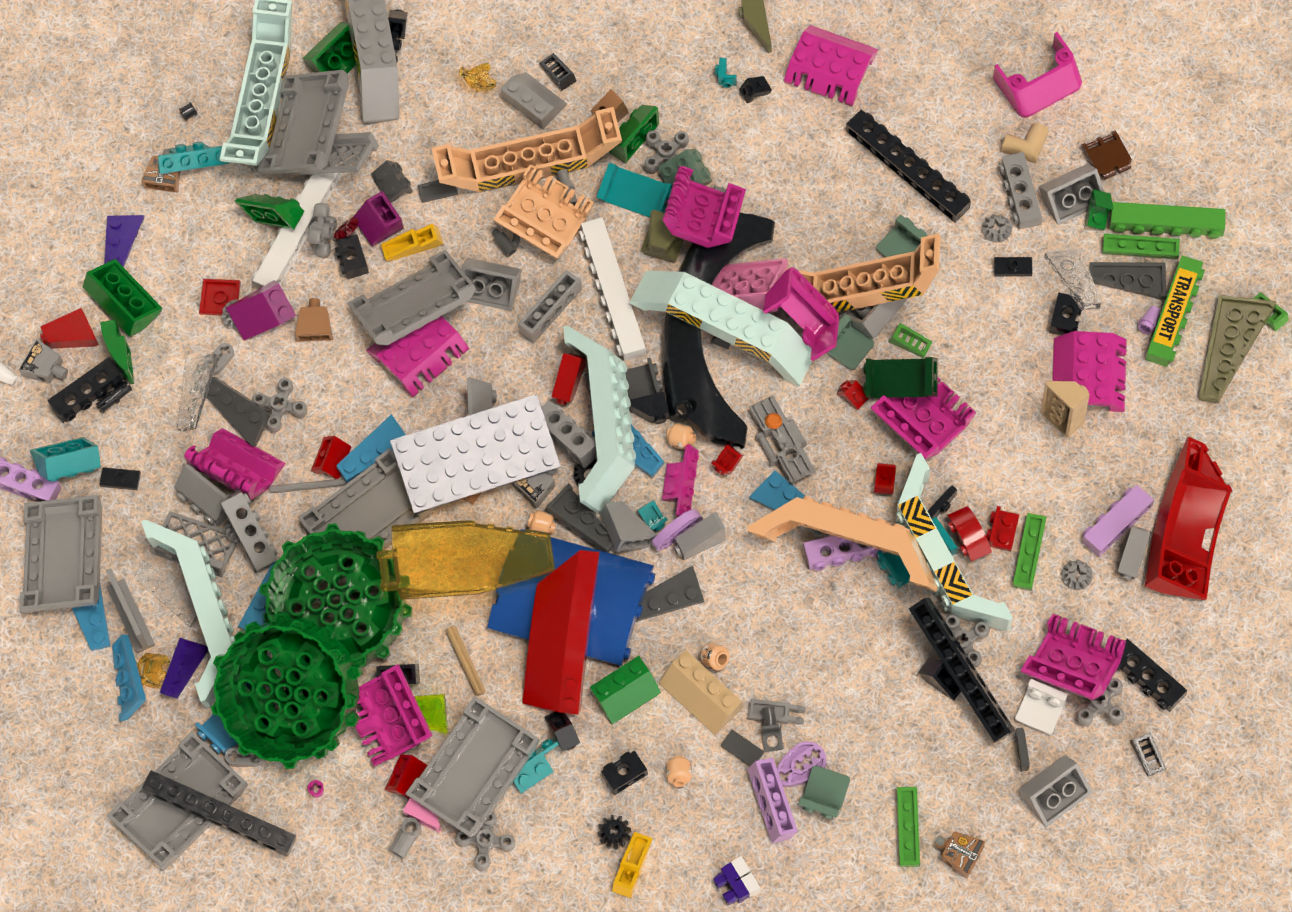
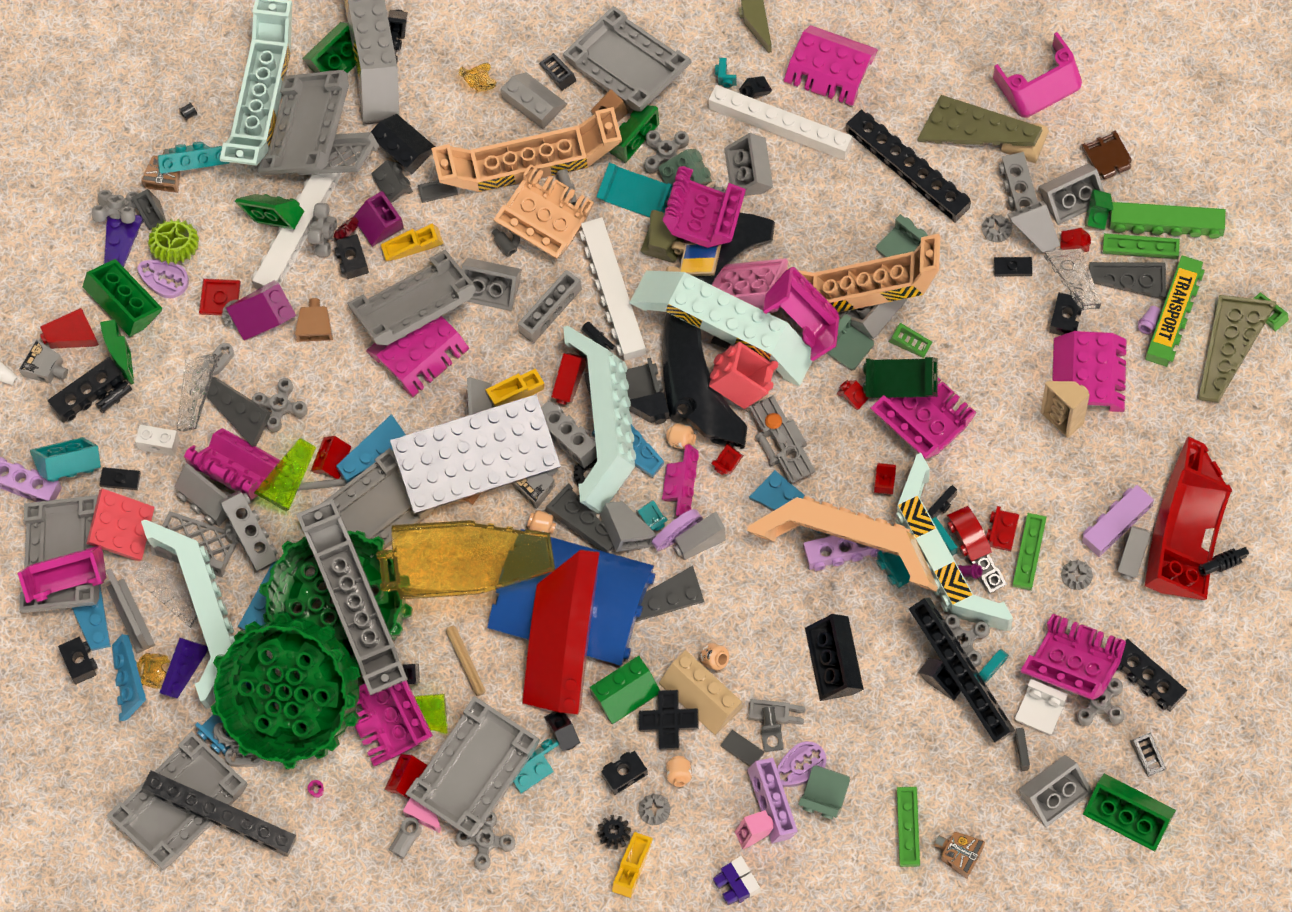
none -> dark pink windscreen [17,545,107,603]
none -> black brick [58,636,98,685]
none -> coral plate [86,488,155,561]
none -> light grey gear [92,190,139,224]
none -> dark grey slope [131,189,166,230]
none -> white brick [135,425,180,456]
none -> lavender piece [137,260,189,298]
none -> lime gear [148,218,199,265]
none -> light grey gear [212,723,239,748]
none -> clear neon green wing [254,438,316,511]
none -> light grey slope [296,499,408,695]
none -> black slope [371,114,435,175]
none -> yellow slope [485,369,545,406]
none -> light grey slope [563,6,692,111]
none -> black axle [582,322,615,352]
none -> black plate [639,690,699,750]
none -> light grey gear [639,793,670,825]
none -> flag [666,241,722,276]
none -> white brick [709,85,852,160]
none -> coral container [709,342,778,409]
none -> light grey slope [724,133,773,196]
none -> bright pink slope [735,810,774,849]
none -> black slope [805,614,864,701]
none -> olive wing [917,95,1042,146]
none -> magenta pin [958,563,983,579]
none -> light grey slope [969,554,1007,594]
none -> teal beam [979,649,1009,683]
none -> light grey slope [1007,201,1060,253]
none -> red bracket [1060,228,1091,252]
none -> green slope [1083,773,1176,852]
none -> black hinge [1198,547,1249,576]

